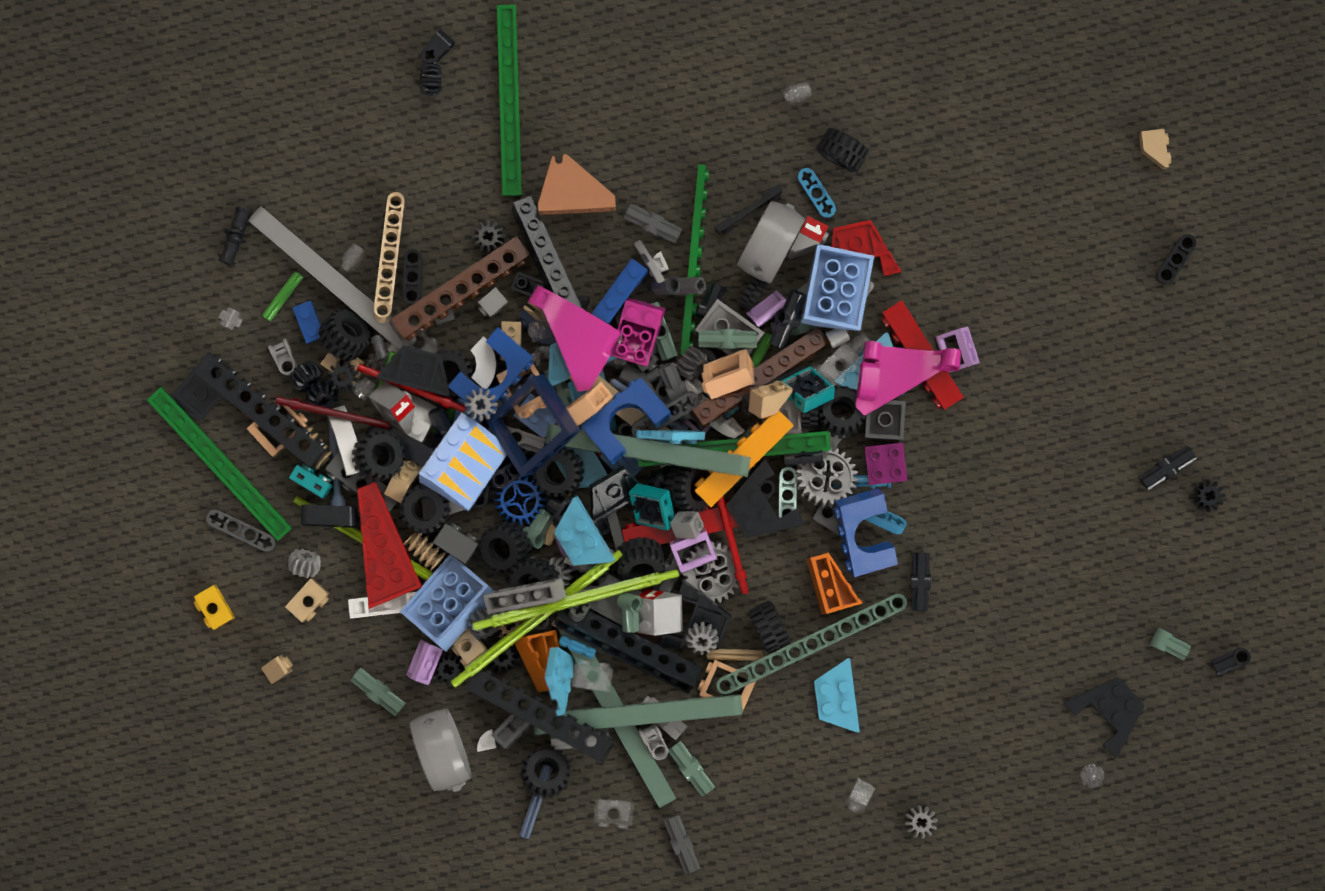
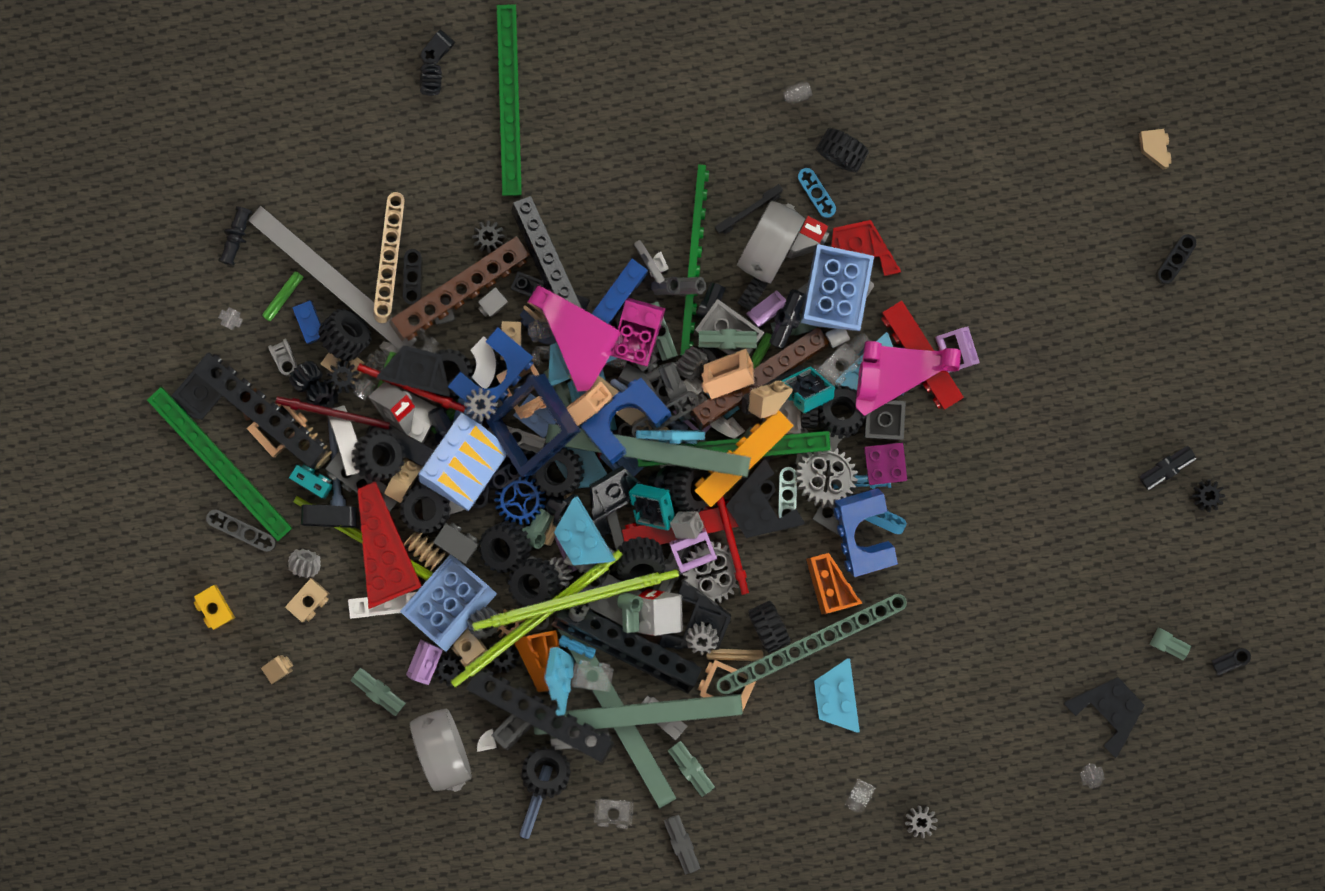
clear brick [339,243,366,273] -> none
dark grey pin [370,335,389,360] -> none
light grey brick [483,578,566,614] -> none
nougat ladder [538,154,616,215] -> none
dark grey piece [624,204,682,243] -> none
light grey piece [638,723,669,760] -> none
black pin [784,450,824,467] -> none
black piece [910,553,931,611] -> none

